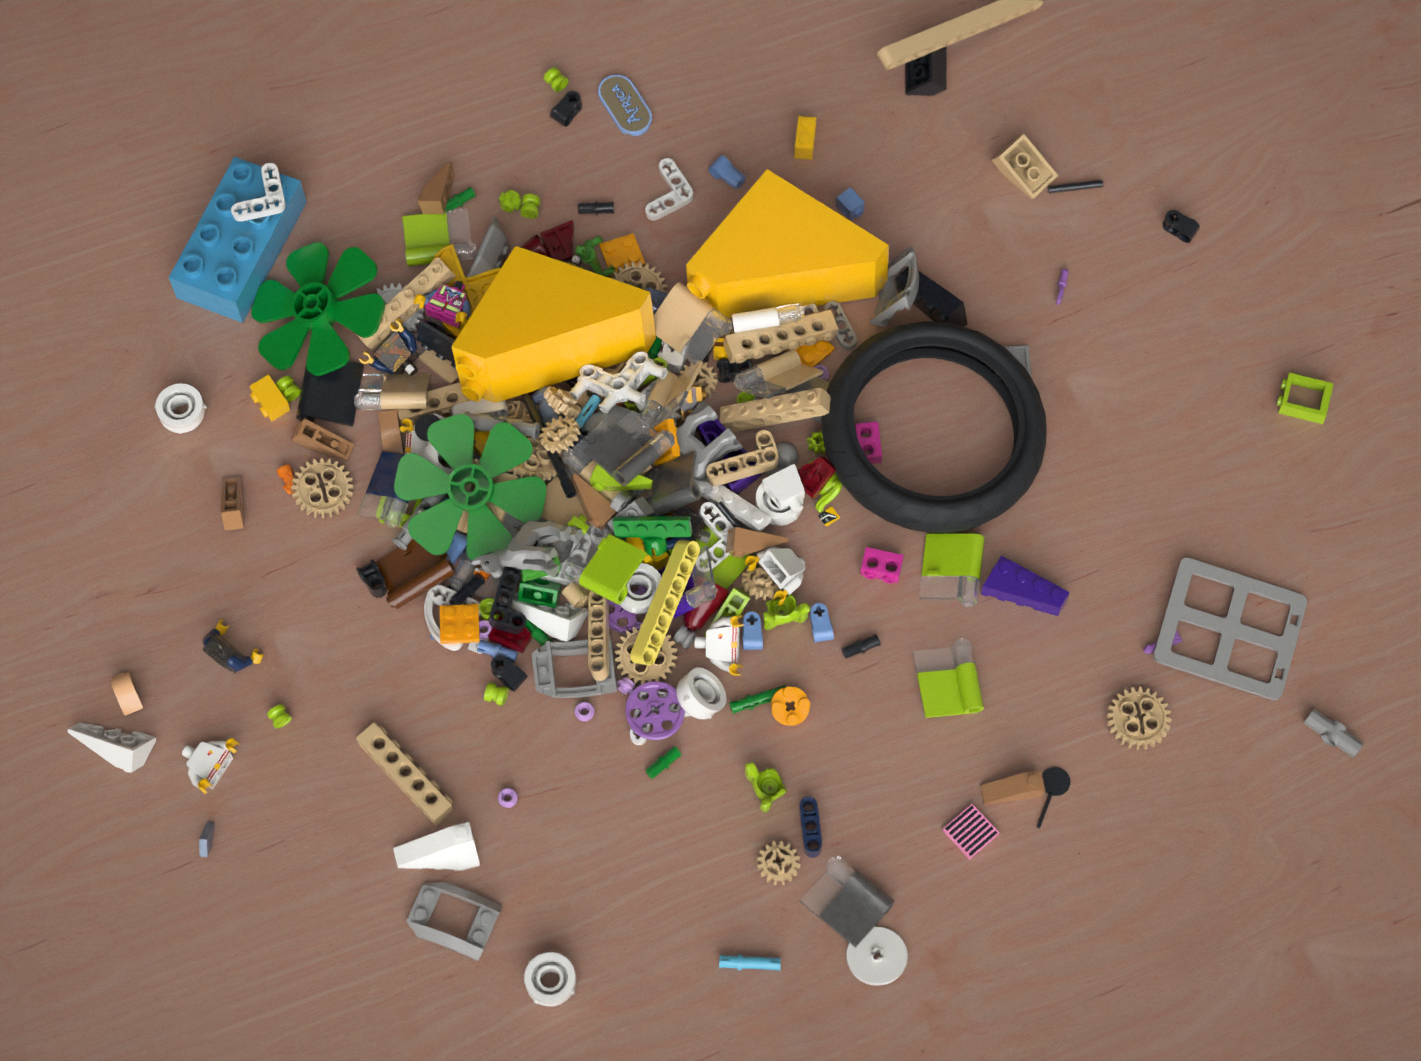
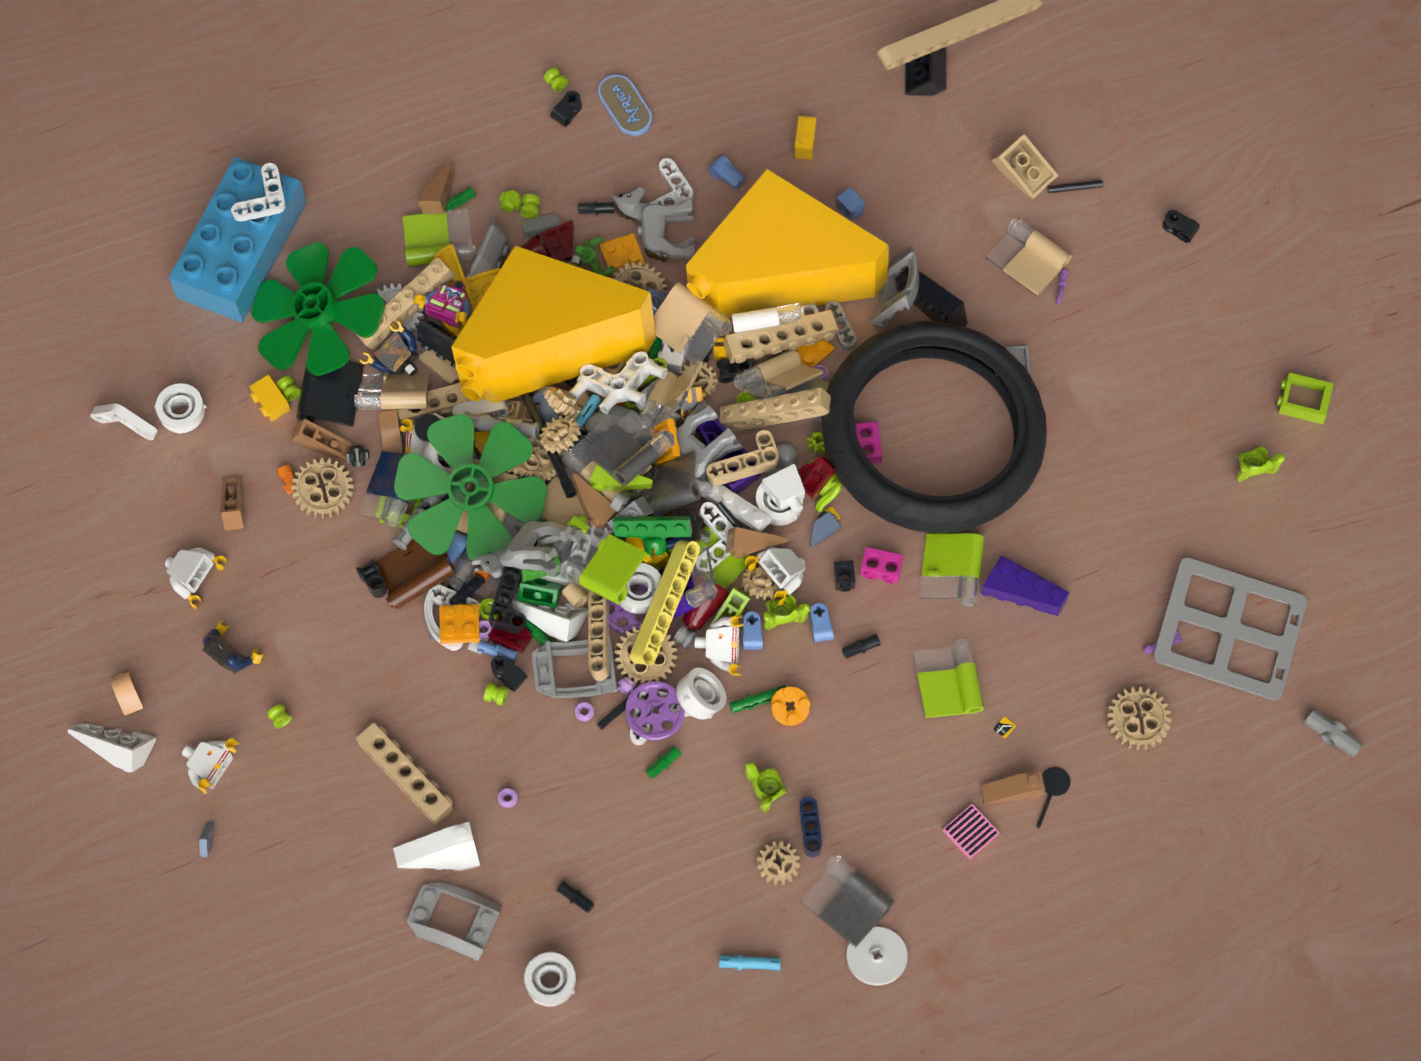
none -> white beam [90,403,158,440]
none -> white torso [165,547,227,609]
none -> pearl dark grey gear [346,445,370,467]
none -> light grey slope [521,213,560,239]
none -> black axle [557,881,594,913]
none -> black bar [597,693,640,730]
none -> light grey animal [612,187,695,263]
none -> sand blue tile [811,512,841,548]
none -> black brick [834,560,856,592]
none -> tan door [985,218,1072,295]
none -> sticker [994,717,1016,738]
none -> lime hair [1237,446,1285,482]

